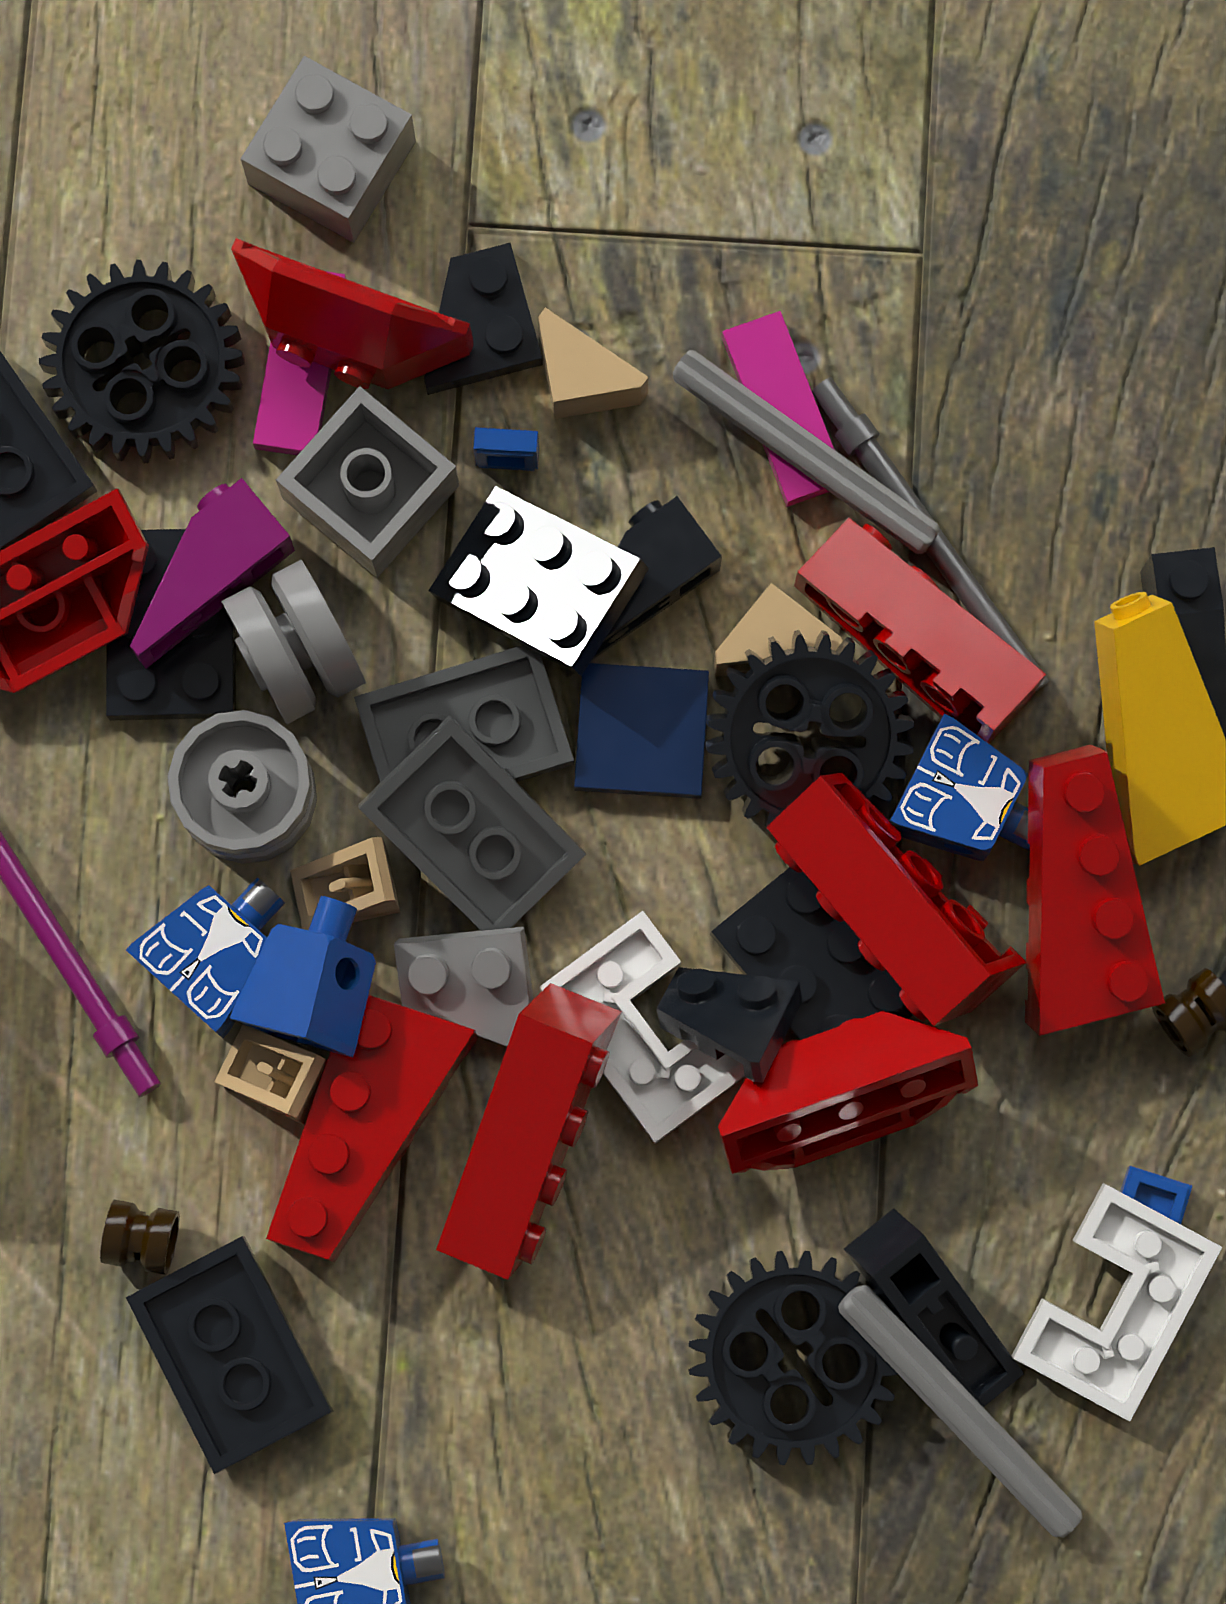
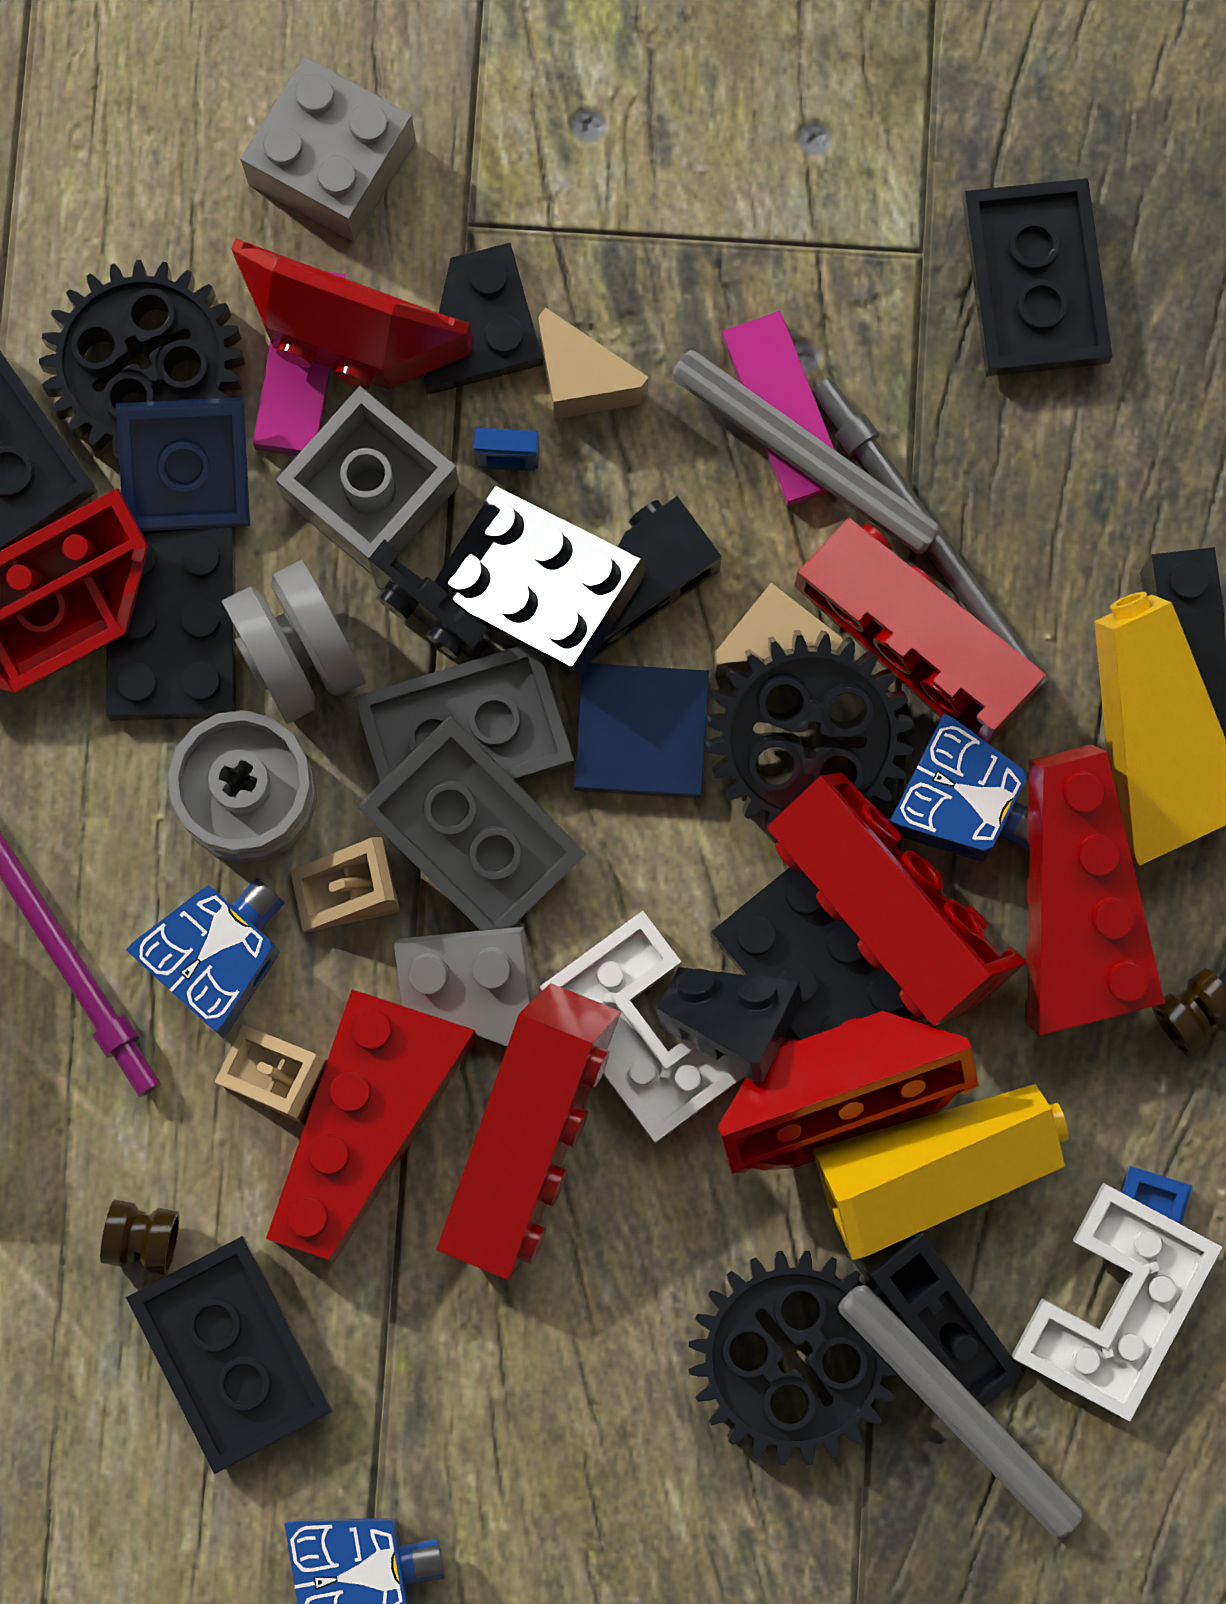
magenta slope [130,478,295,669] -> none
blue torso [230,896,376,1058] -> none
none -> dark blue tile [116,397,250,531]
none -> black wing [368,539,491,660]
none -> yellow slope [813,1084,1069,1260]
none -> black plate [963,178,1113,377]

